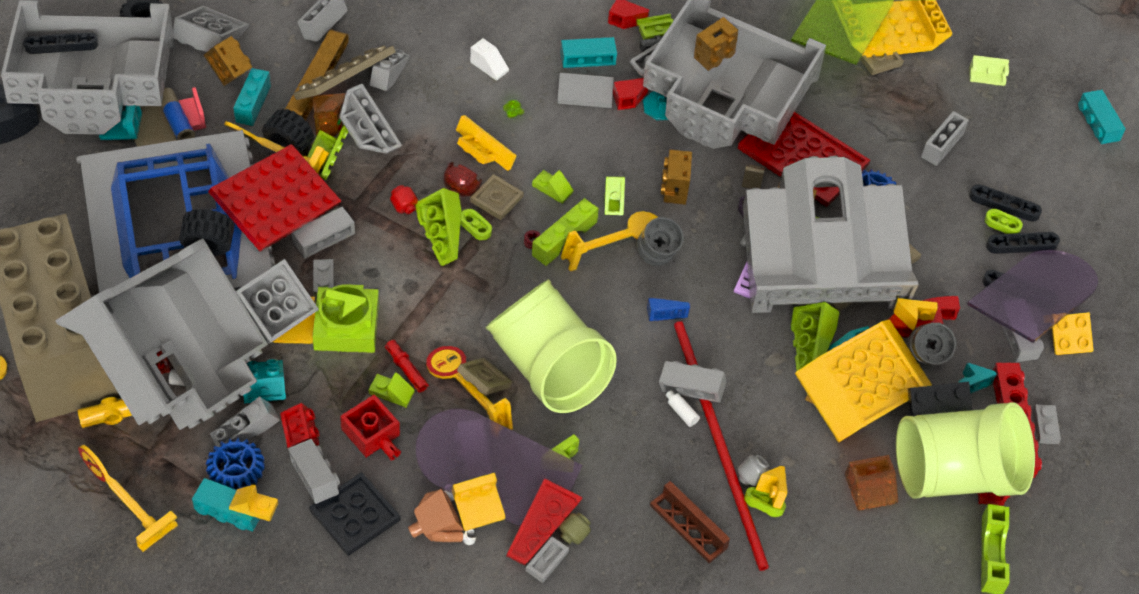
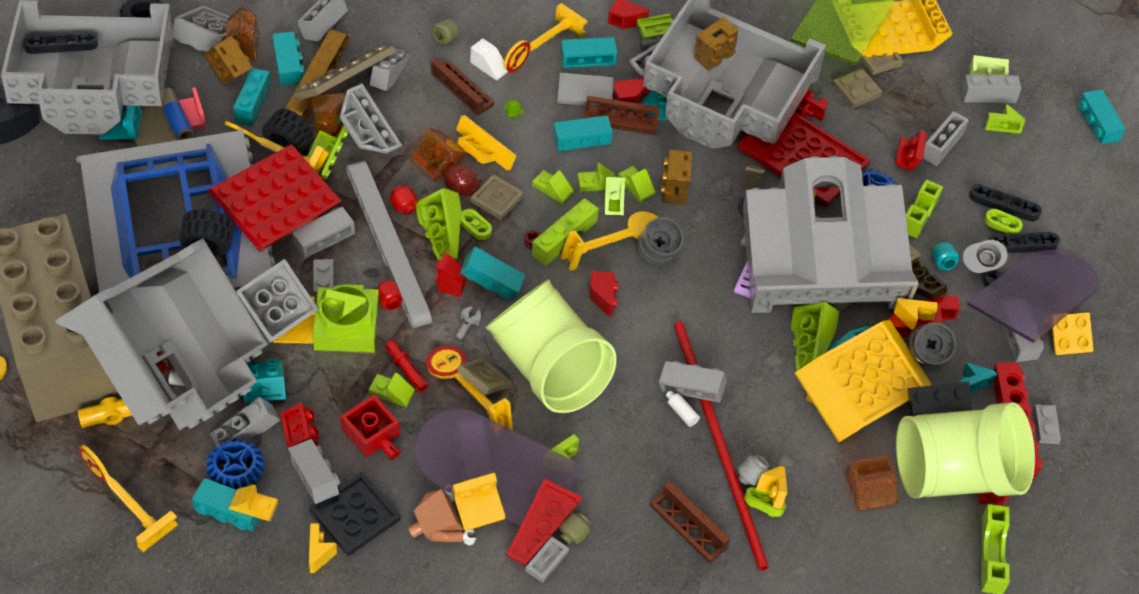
blue slope [647,298,690,321] -> none
none -> clear orange slope [226,7,259,61]
none -> teal brick [272,31,305,86]
none -> yellow slope [309,523,337,573]
none -> light grey beam [346,161,432,329]
none -> red head [376,280,403,310]
none -> clear orange slope [409,128,465,181]
none -> copper fence [431,58,494,116]
none -> olive head [432,18,459,45]
none -> red slope [436,253,467,297]
none -> light grey bar [456,306,481,340]
none -> teal brick [460,247,525,301]
none -> yellow piece [504,3,588,73]
none -> teal brick [553,116,613,151]
none -> lime slope [577,163,615,192]
none -> copper fence [584,96,660,135]
none -> red slope [589,271,618,316]
none -> lime slope [618,166,655,203]
none -> red hips [797,90,829,121]
none -> dark tan plate [832,68,883,109]
none -> red bracket [895,131,927,172]
none -> lime arch [906,179,943,239]
none -> dark brown wing [911,259,947,301]
none -> teal head [931,242,959,271]
none -> light grey brick [961,75,1021,103]
none -> light grey piece [963,240,1008,273]
none -> lime slope [985,104,1025,133]

